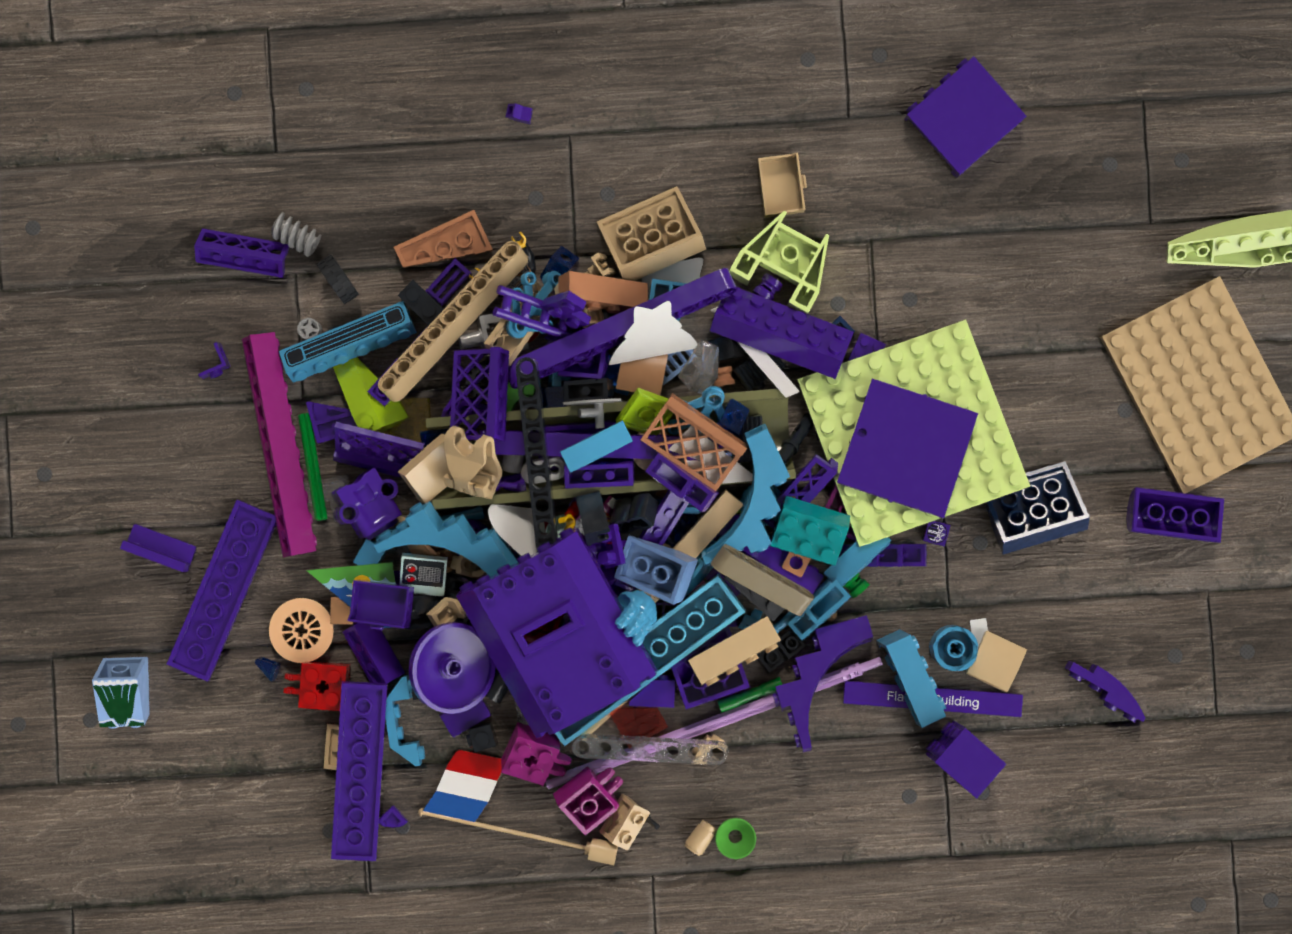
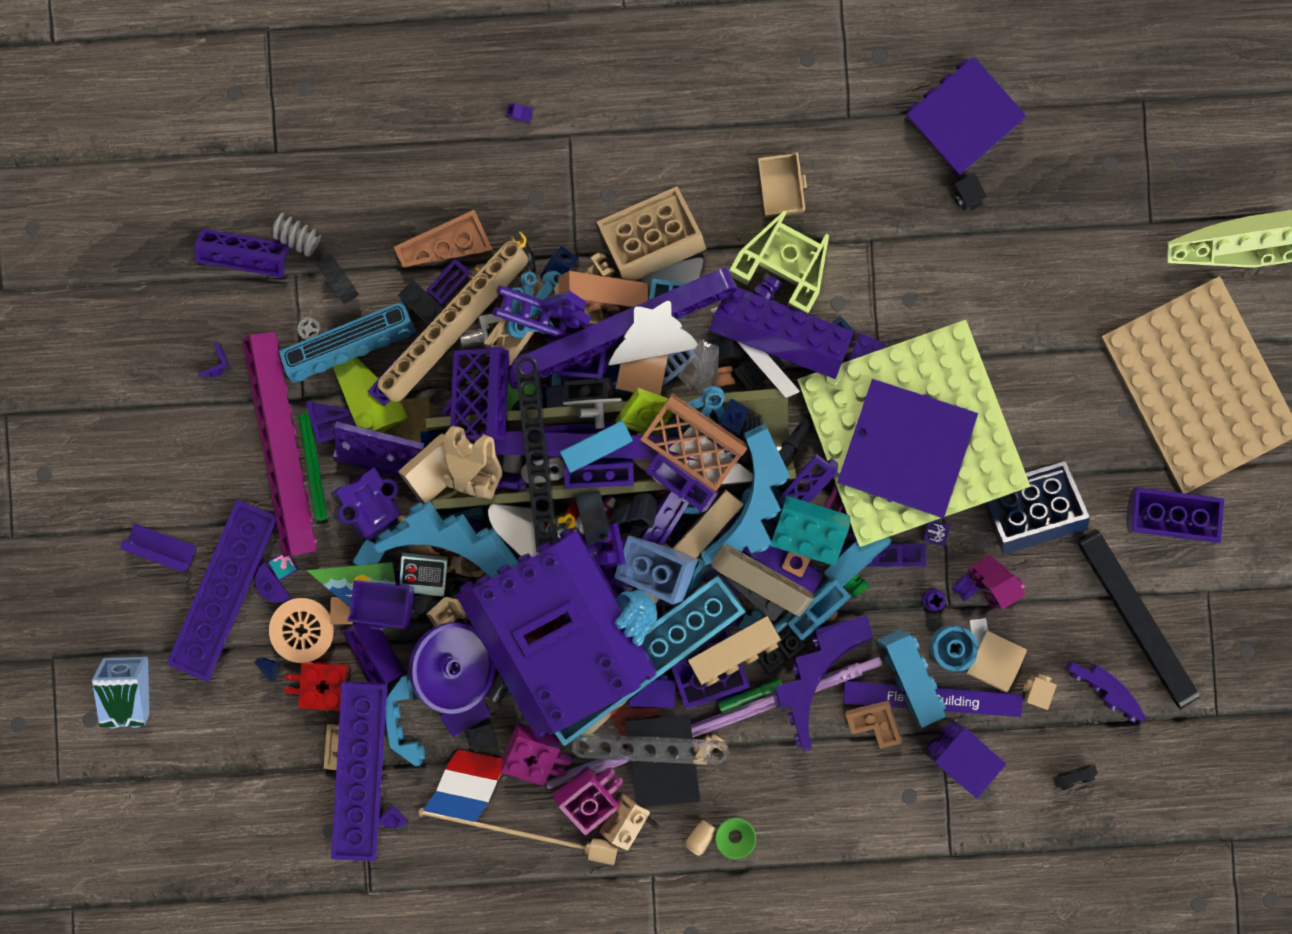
none -> dark purple plate [255,562,291,602]
none -> tile [268,554,299,581]
none -> black sticker [626,715,700,807]
none -> medium nougat plate [845,701,902,749]
none -> dark purple bush [922,589,946,611]
none -> dark purple wheel [951,573,979,602]
none -> black brick [952,174,987,211]
none -> magenta wedge [968,555,1026,609]
none -> tan brick [1023,674,1057,710]
none -> black plate [1052,764,1098,790]
none -> black beam [1076,528,1200,710]

